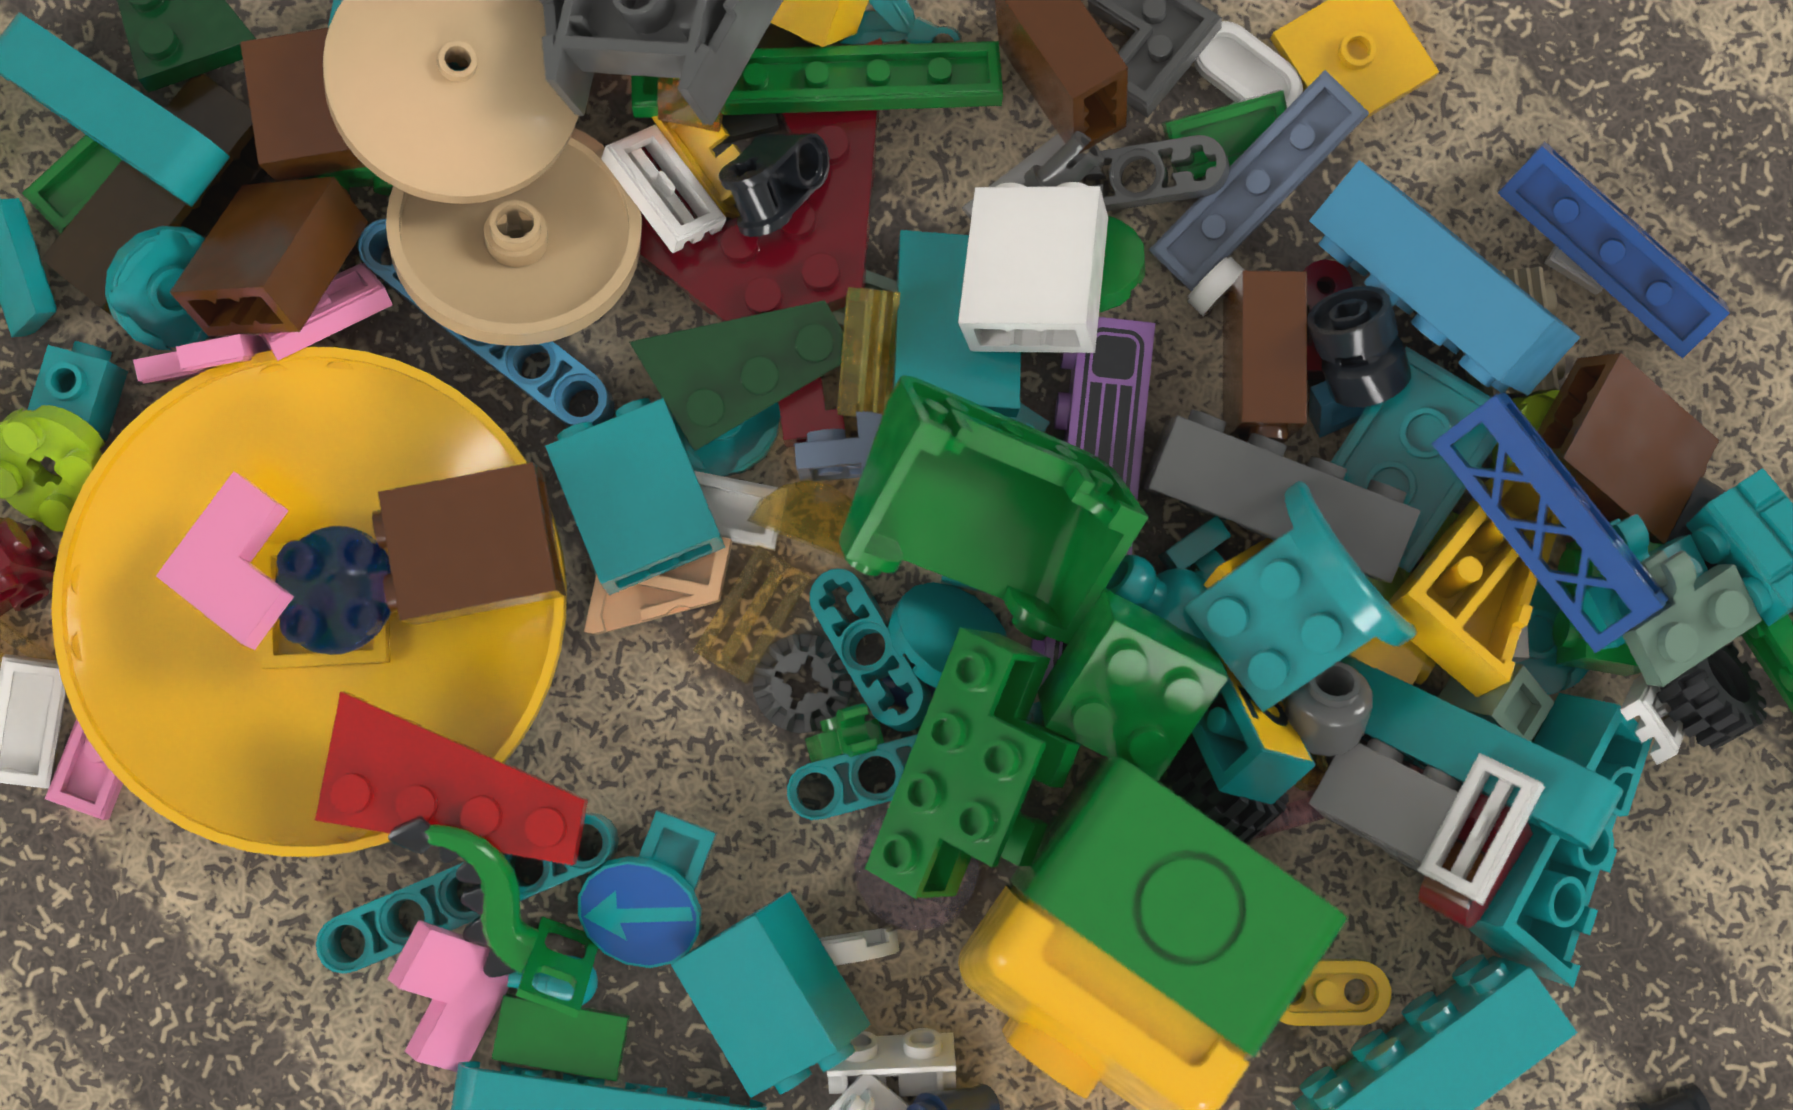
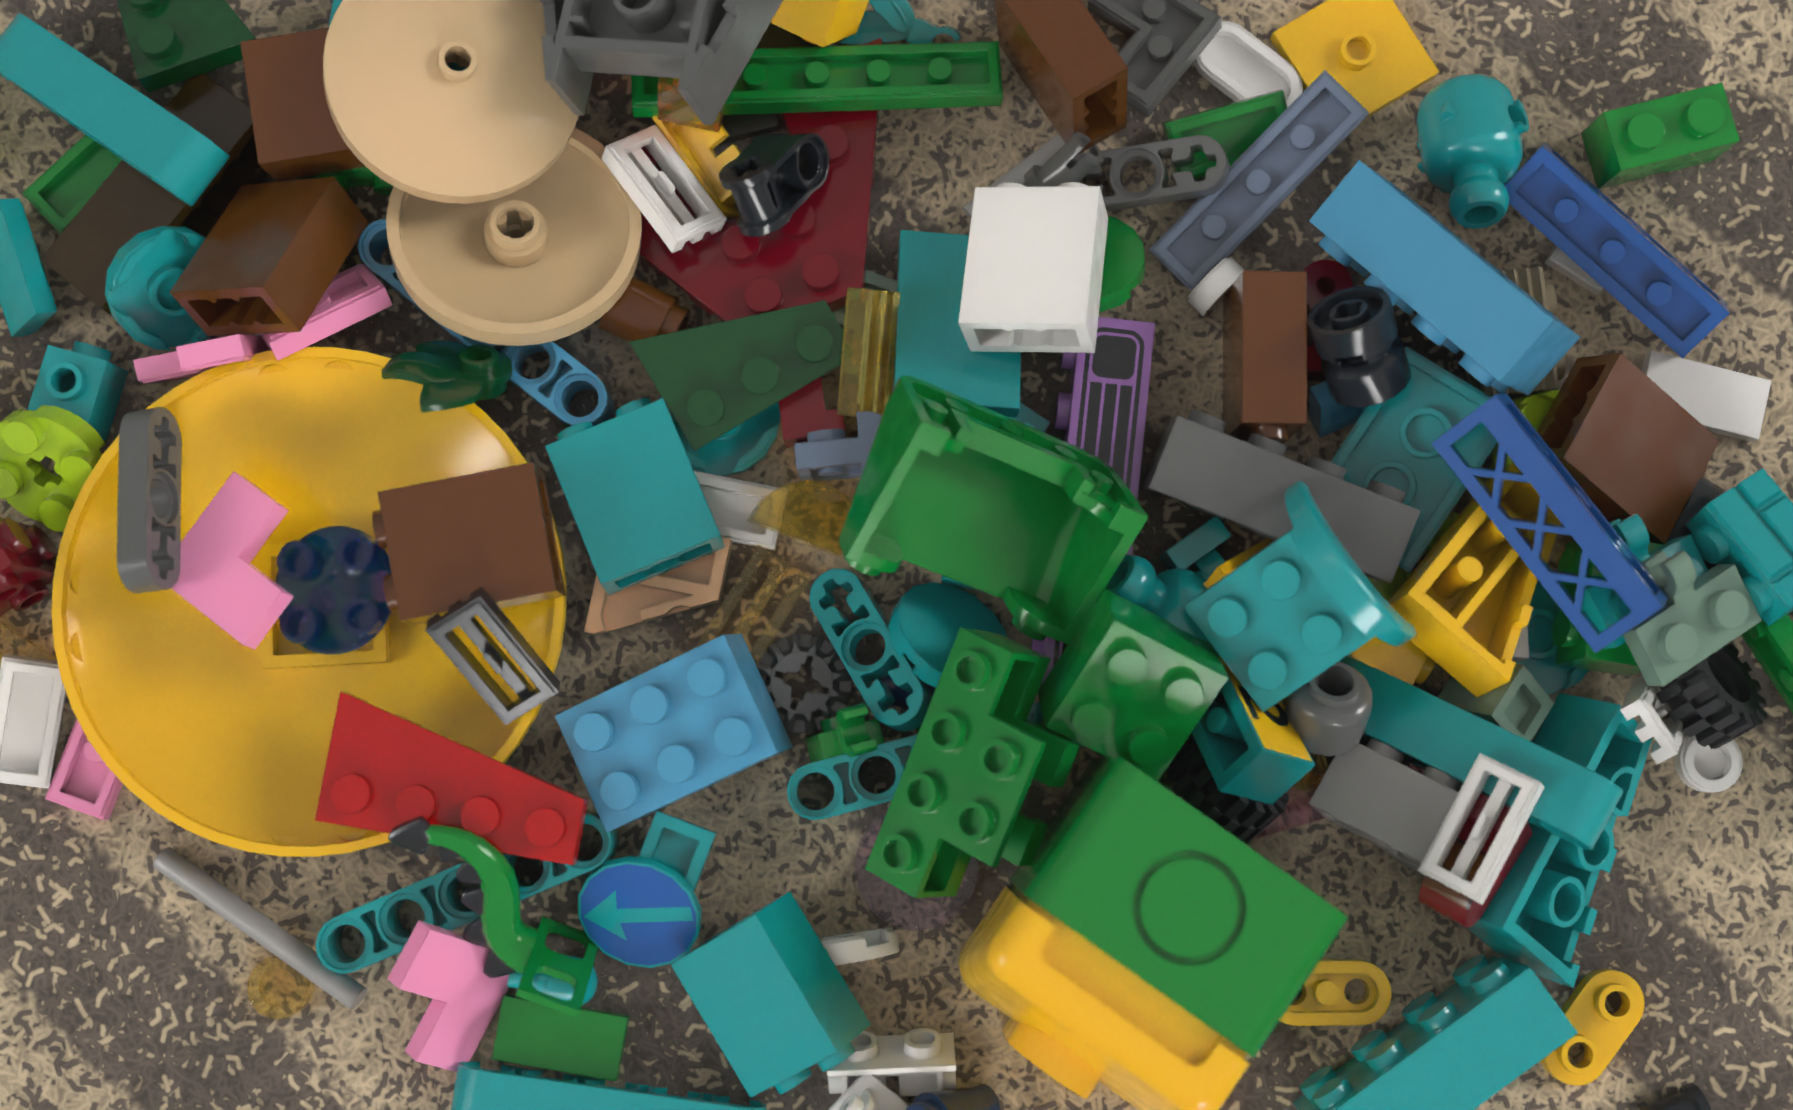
none -> dark grey beam [117,407,182,594]
none -> light grey bar [153,847,367,1010]
none -> clear yellow tile [247,955,315,1019]
none -> dark green plate [382,340,512,412]
none -> tile [425,586,560,725]
none -> dark azure brick [555,633,793,833]
none -> reddish brown brick [599,277,690,342]
none -> teal piece [1416,74,1529,229]
none -> yellow plate [1541,968,1645,1086]
none -> green brick [1581,83,1740,189]
none -> white tile [1641,351,1771,442]
none -> white tile [1674,735,1743,793]

